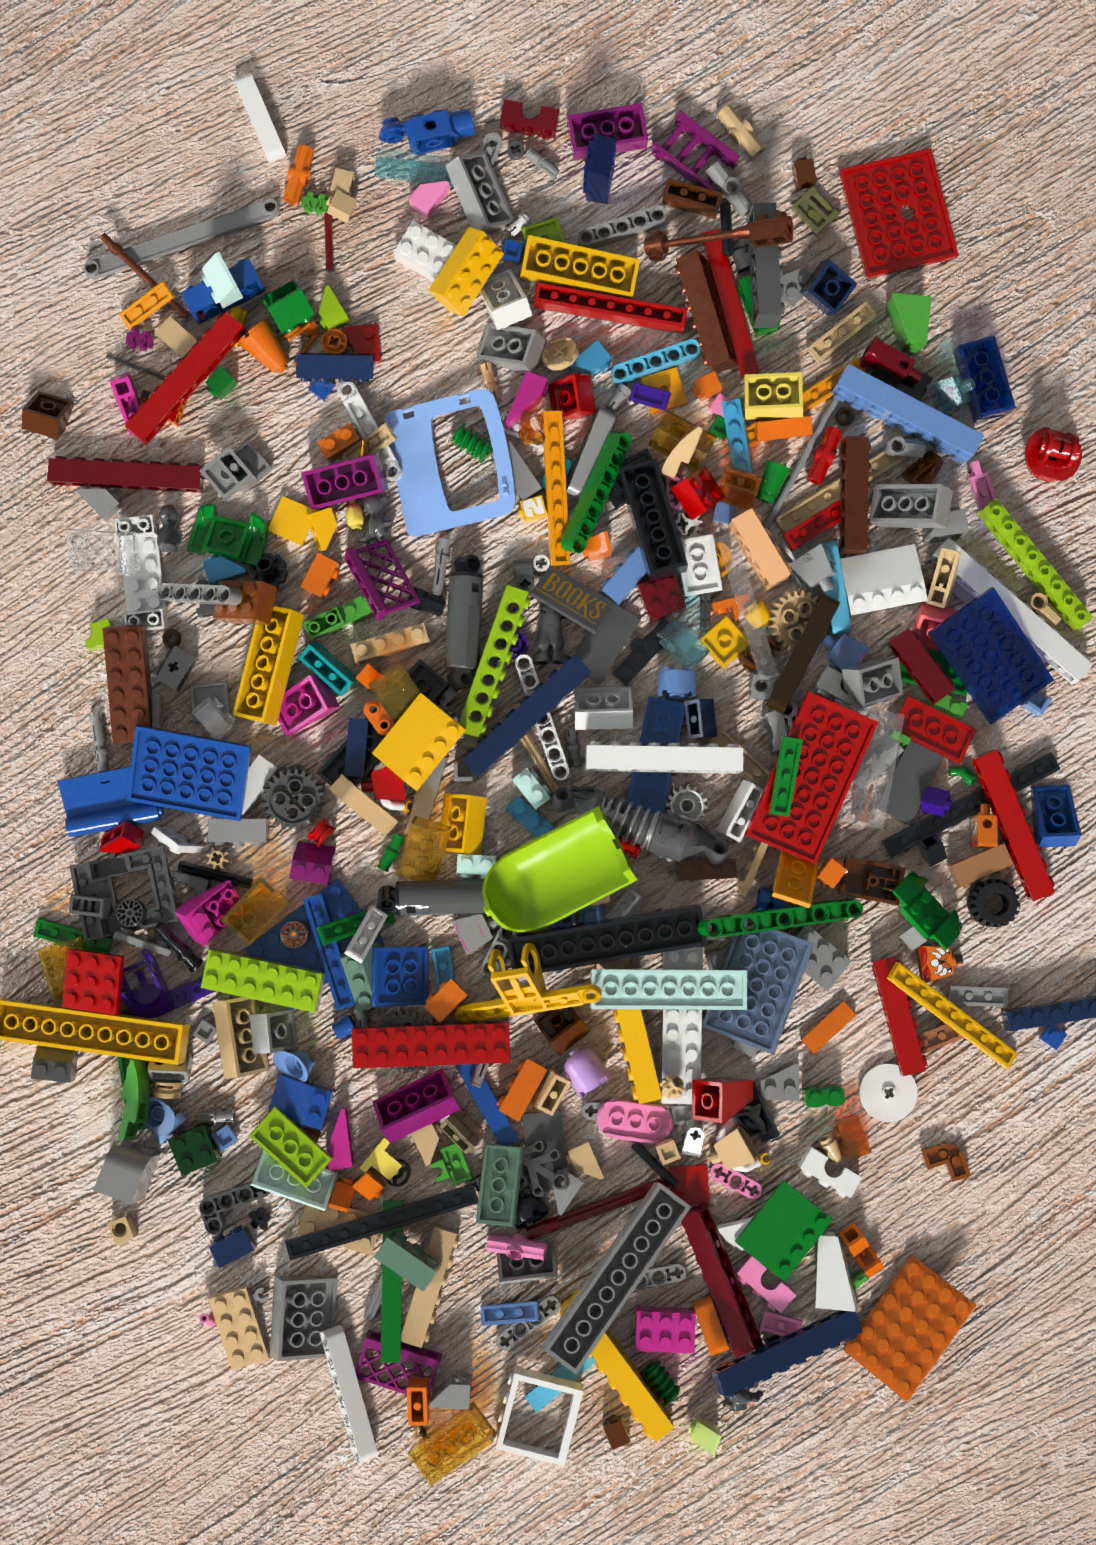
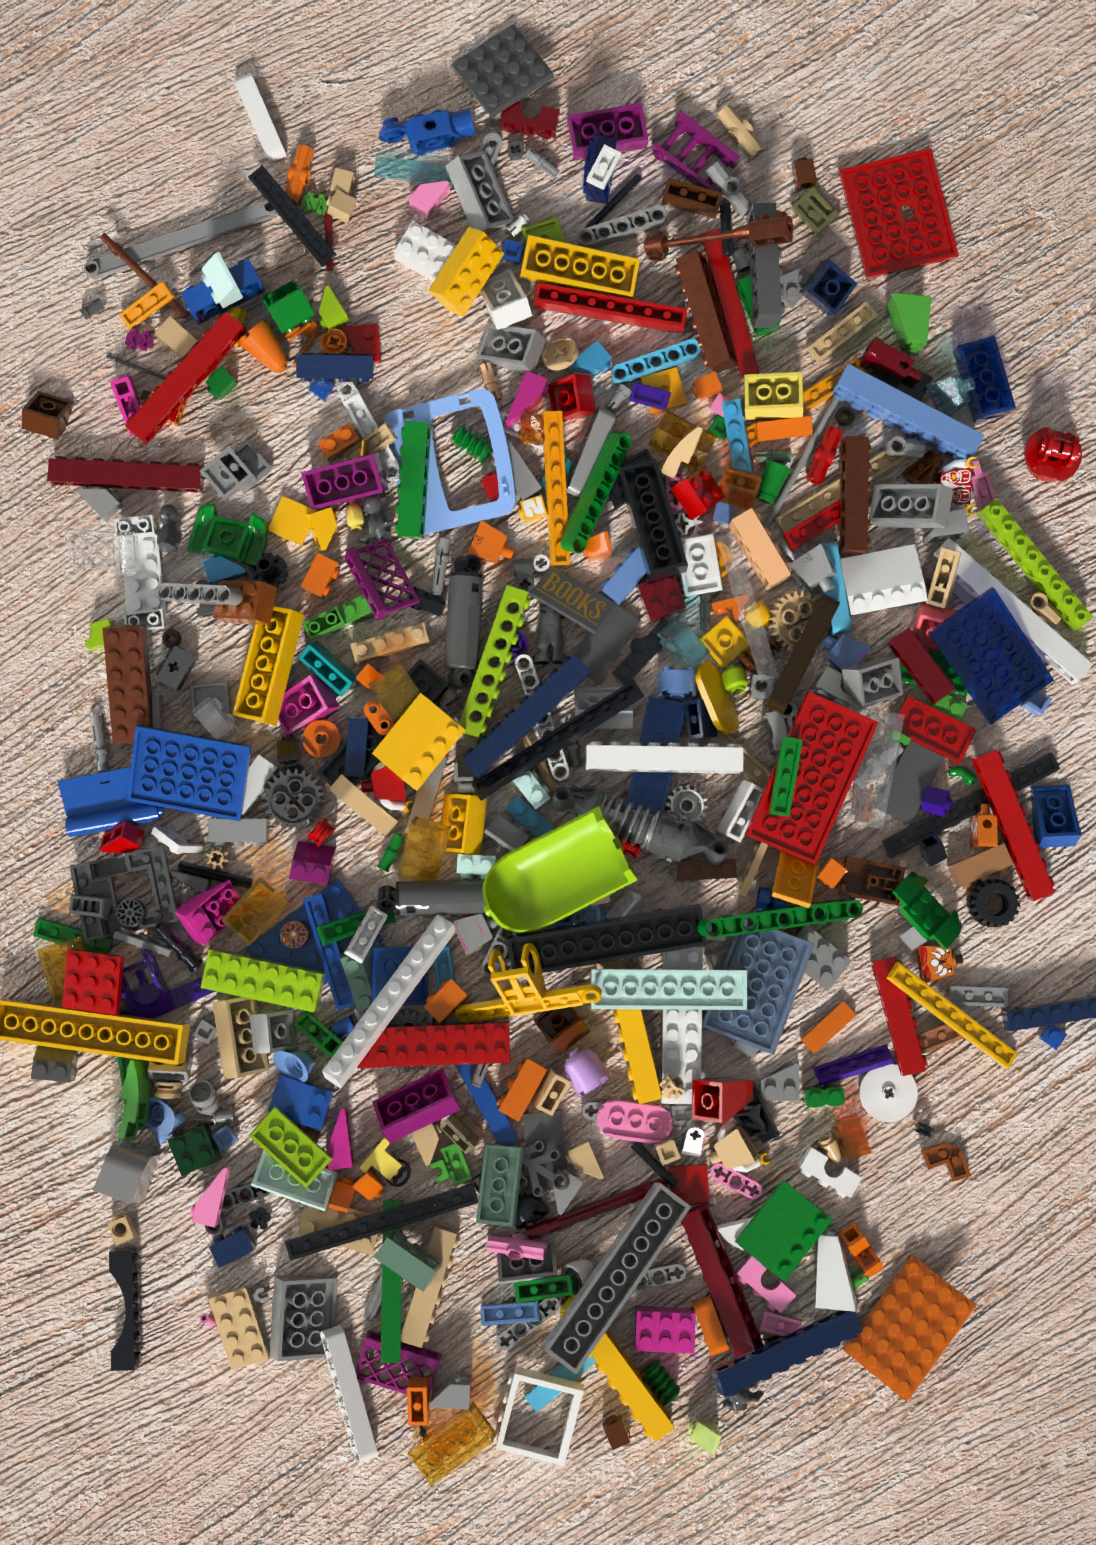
none -> dark grey pin [80,298,105,320]
none -> black arch [109,1247,142,1371]
none -> light grey wheel [188,1080,219,1116]
none -> bright pink slope [190,1165,231,1227]
none -> black tile [248,165,336,267]
none -> black slope [277,735,302,765]
none -> green slope [293,1011,343,1059]
none -> orange plate [303,720,342,759]
none -> white brick [322,914,455,1088]
none -> green brick [395,421,432,540]
none -> dark grey plate [451,24,554,118]
none -> white pin [458,782,477,795]
none -> orange torso [467,521,515,564]
none -> black plate [471,679,644,801]
none -> red brick [480,472,499,502]
none -> light grey slope [484,813,530,851]
none -> green brick [514,1274,579,1303]
none -> white hat [563,1259,595,1291]
none -> black bar [585,174,642,228]
none -> white plate [586,144,622,190]
none -> yellow tile [695,662,739,736]
none -> lime head [721,664,748,694]
none -> sand green axle [753,449,792,462]
none -> dark purple plate [813,1044,894,1087]
none -> black bush [914,1122,934,1138]
none -> torso [932,456,980,516]

